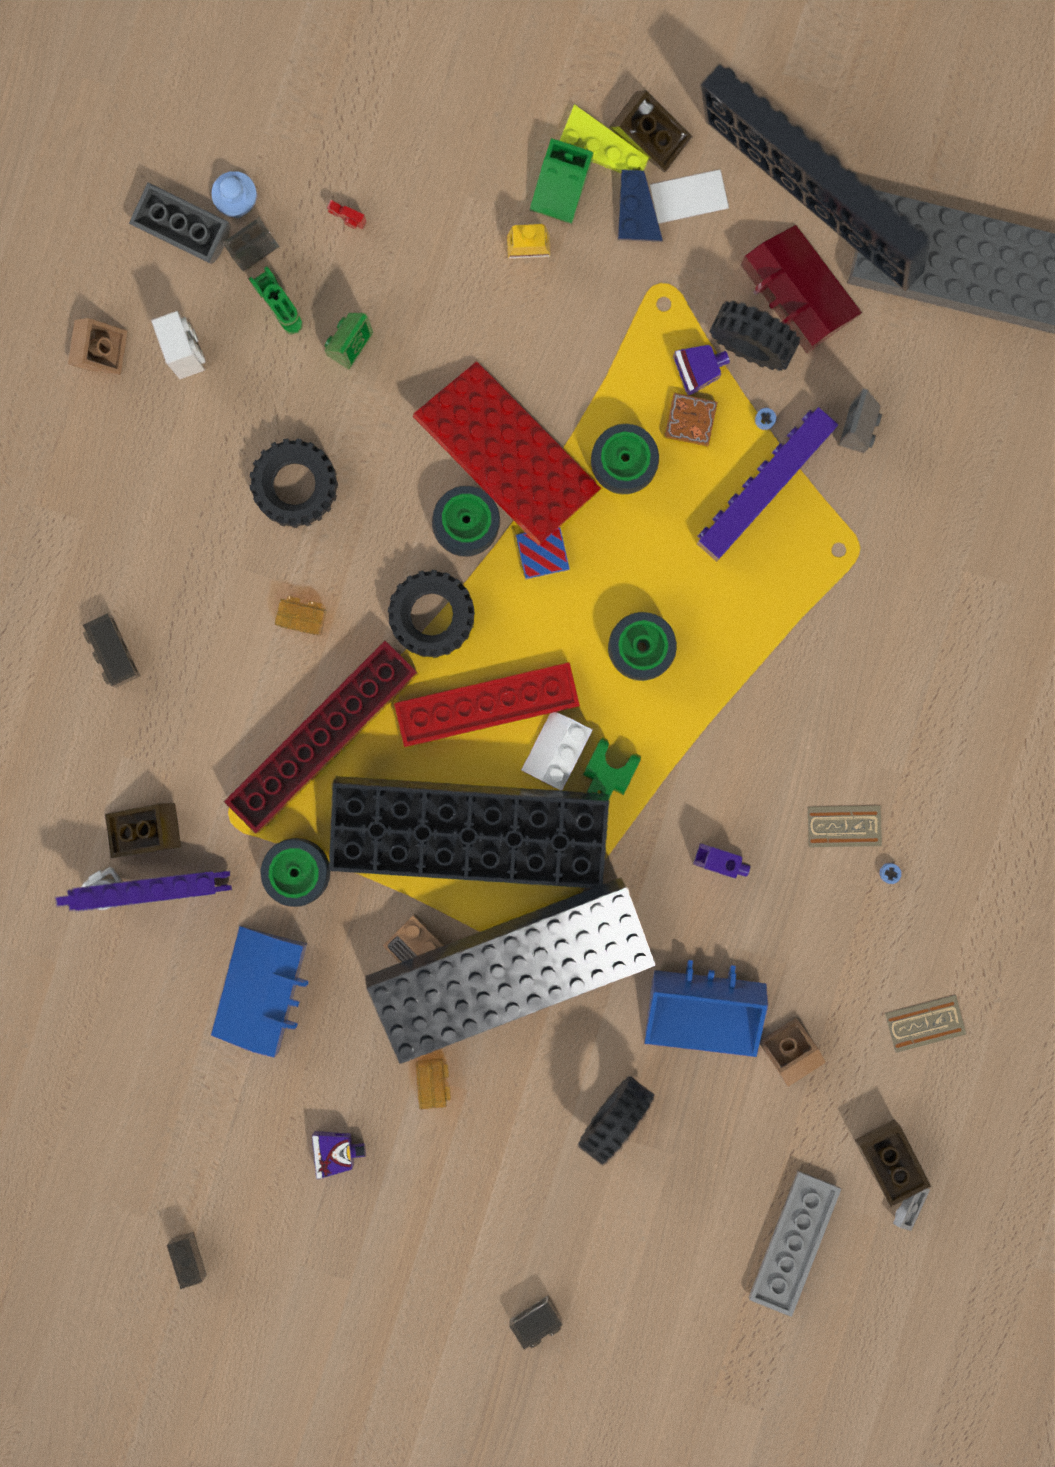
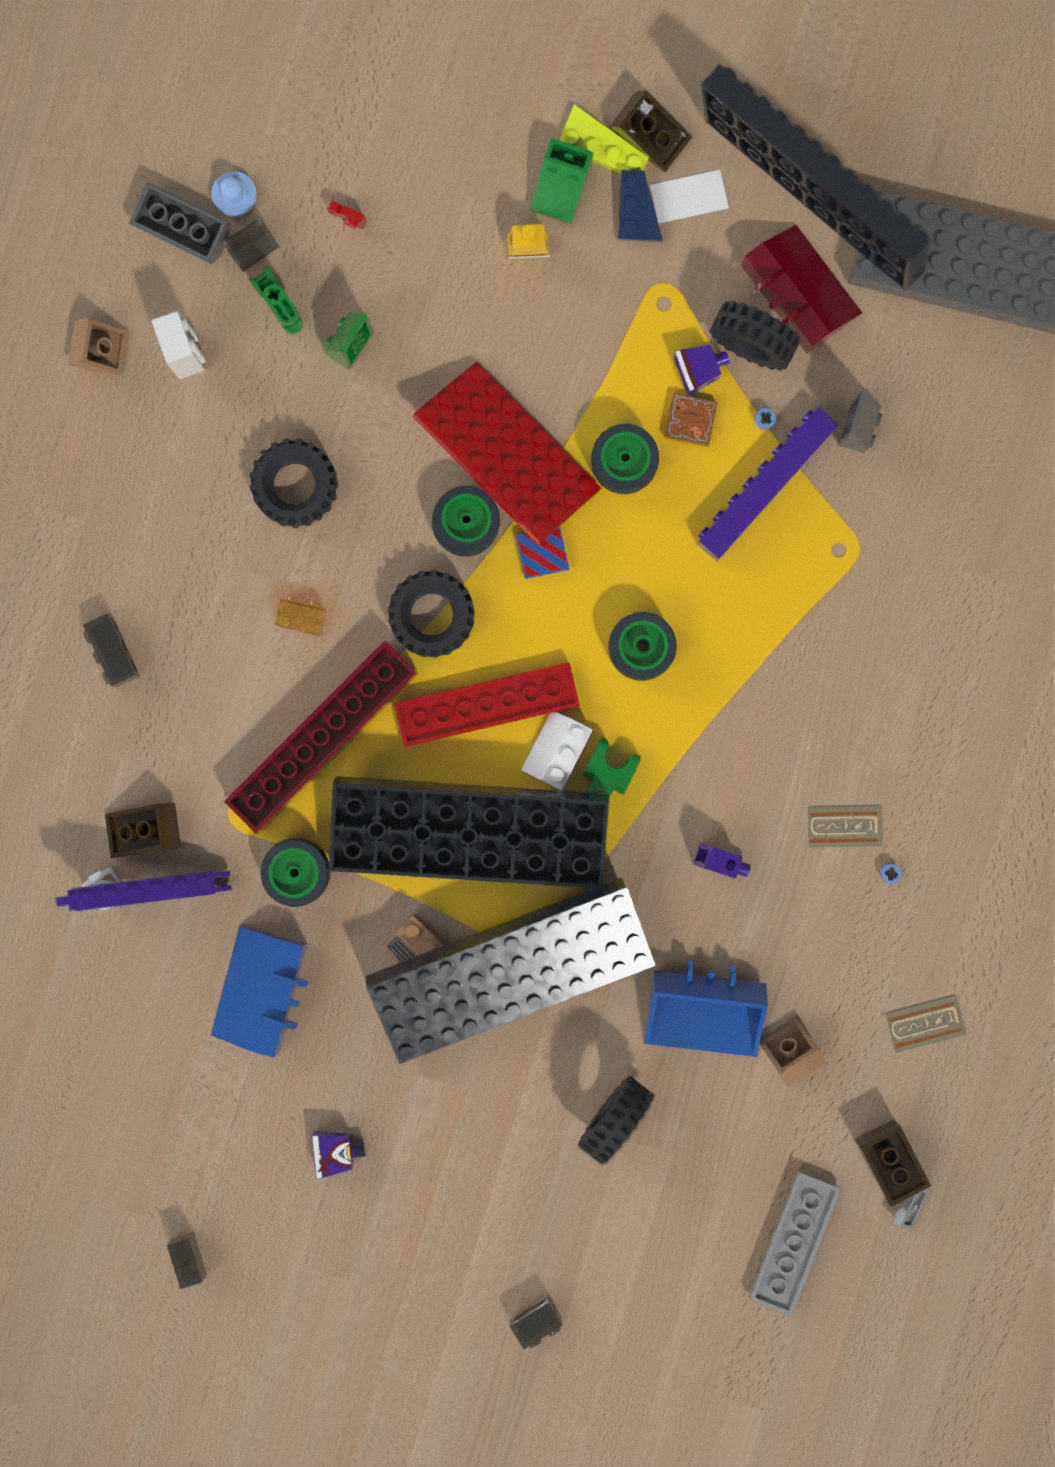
clear yellow brick [415,1058,451,1110] -> none

